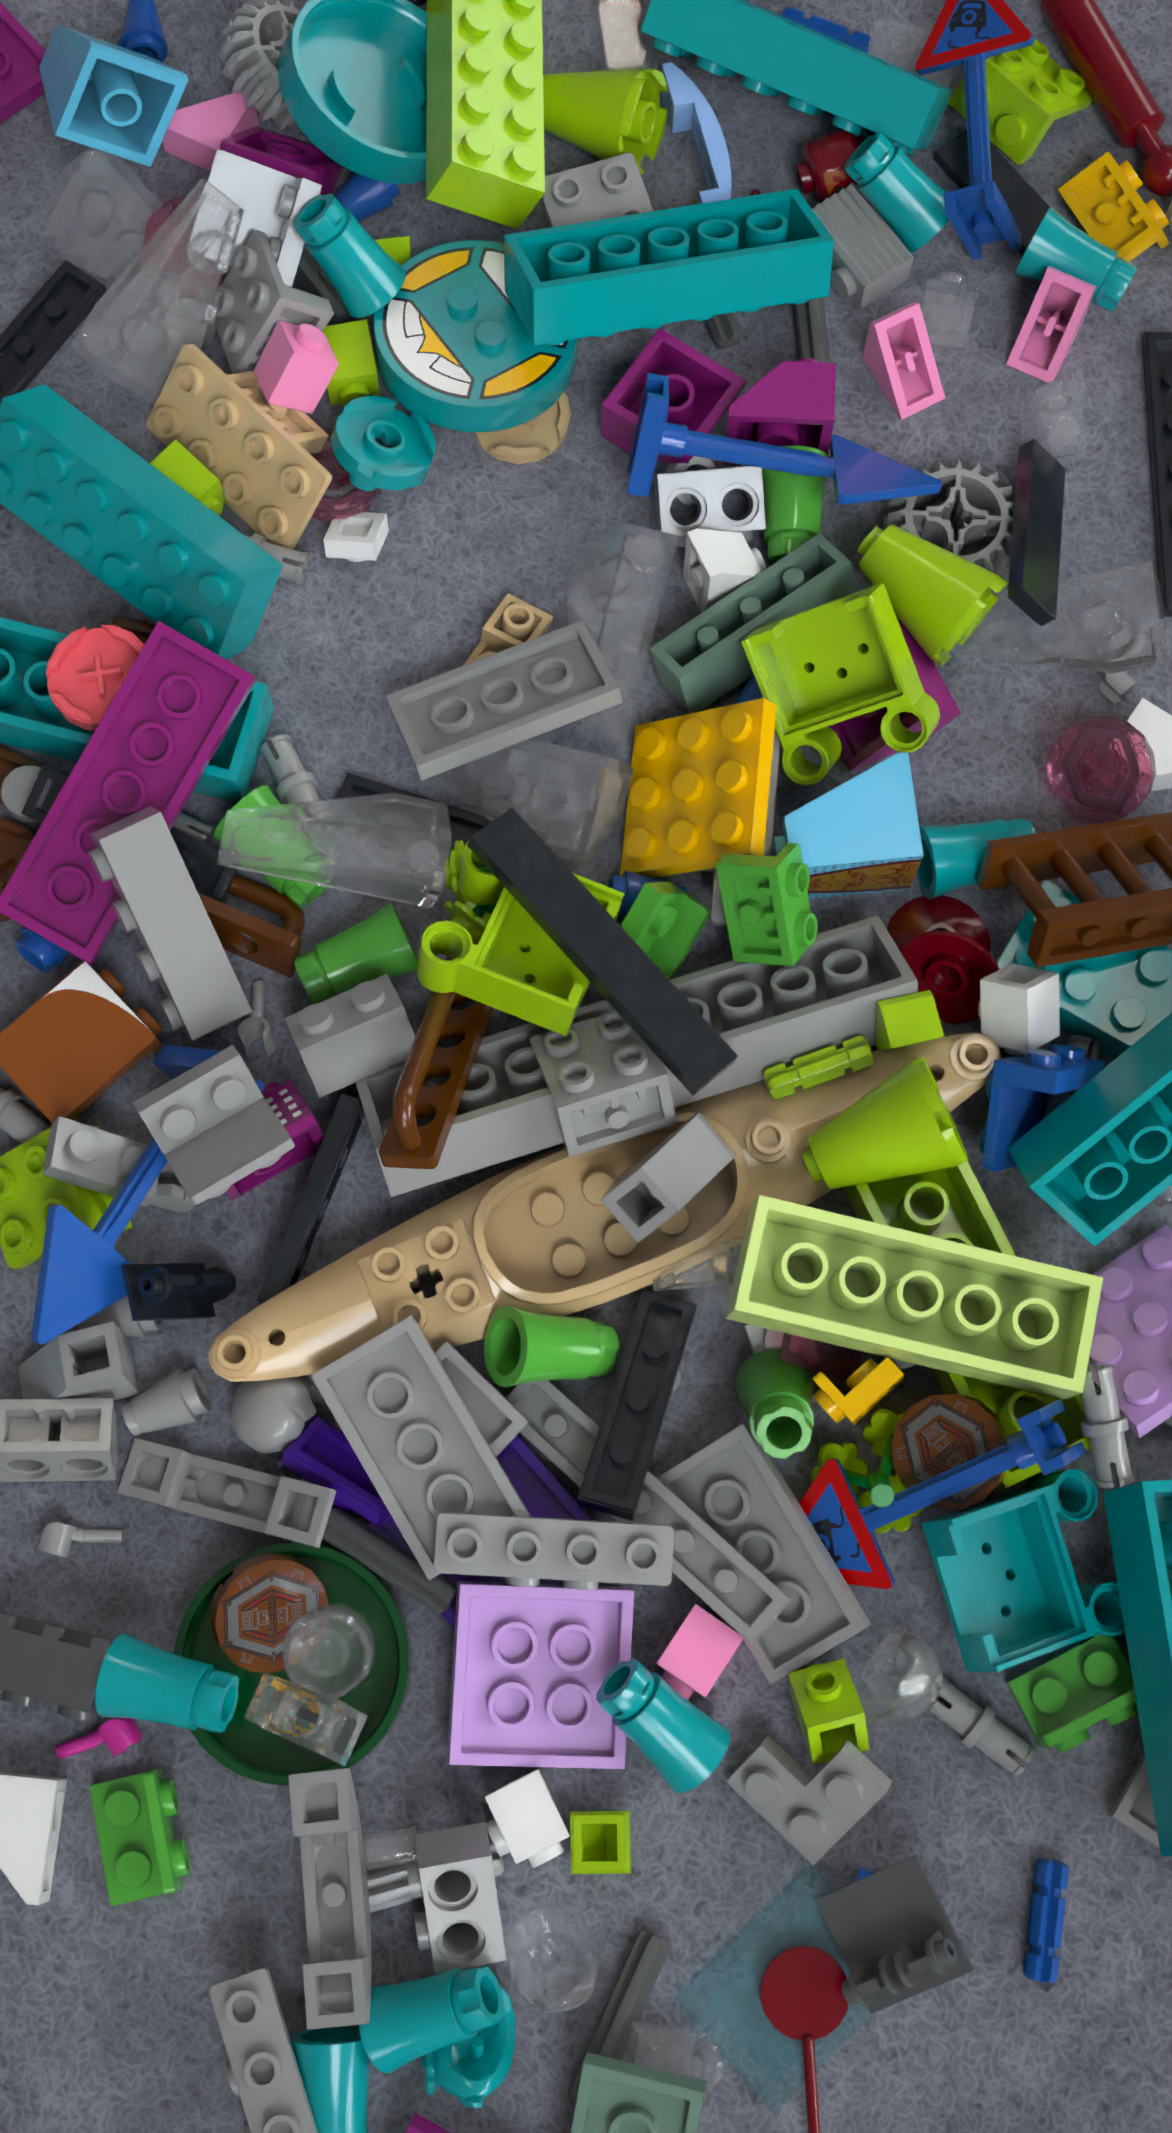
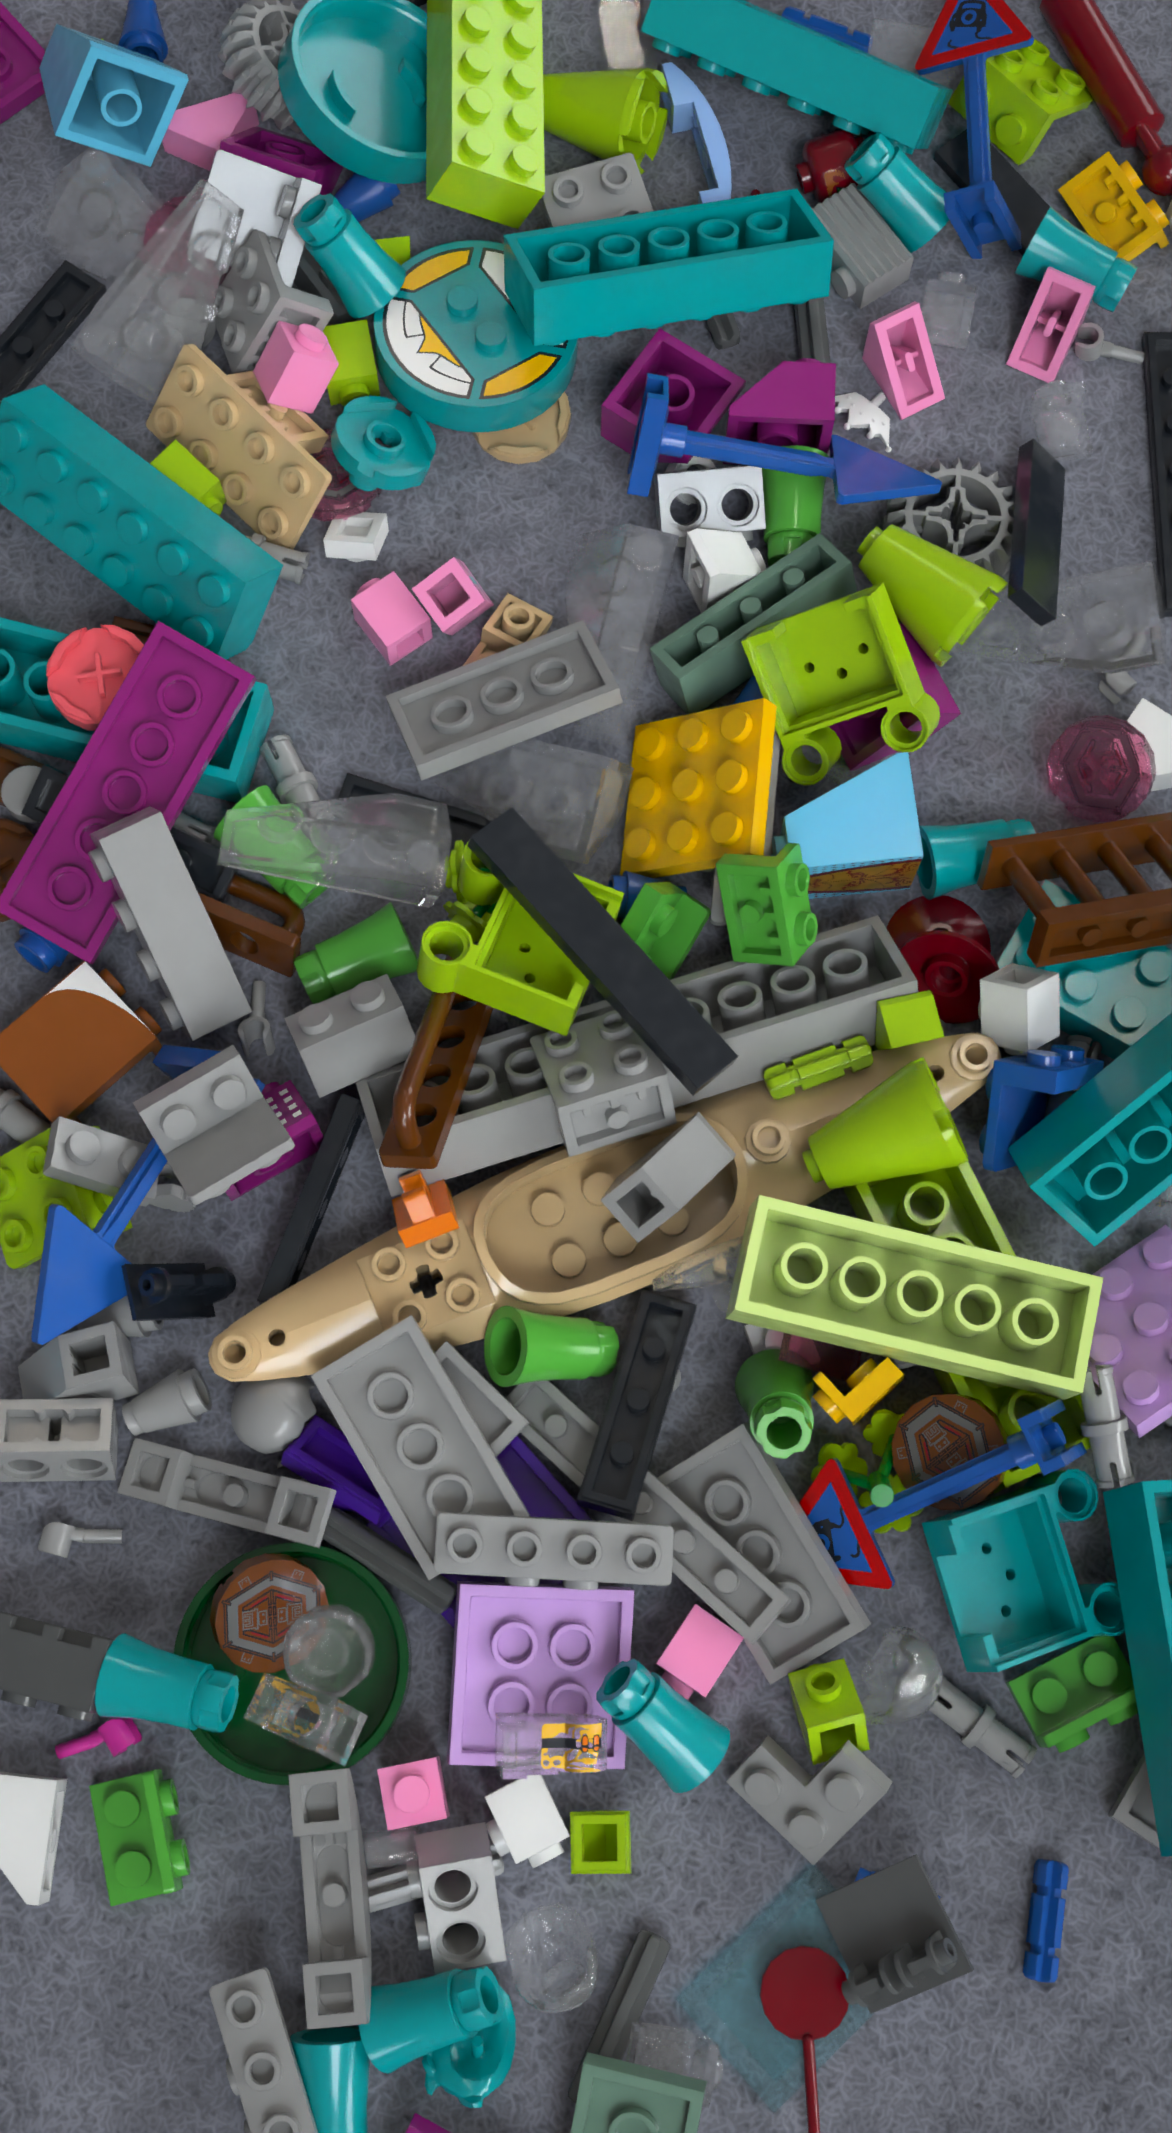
none -> bright pink brick [351,571,433,666]
none -> bright pink brick [377,1756,450,1831]
none -> orange tile [392,1169,459,1248]
none -> bright pink brick [412,557,494,636]
none -> clear leg [495,1713,607,1779]
none -> white piece [835,392,892,453]
none -> light grey hand [1074,322,1145,365]

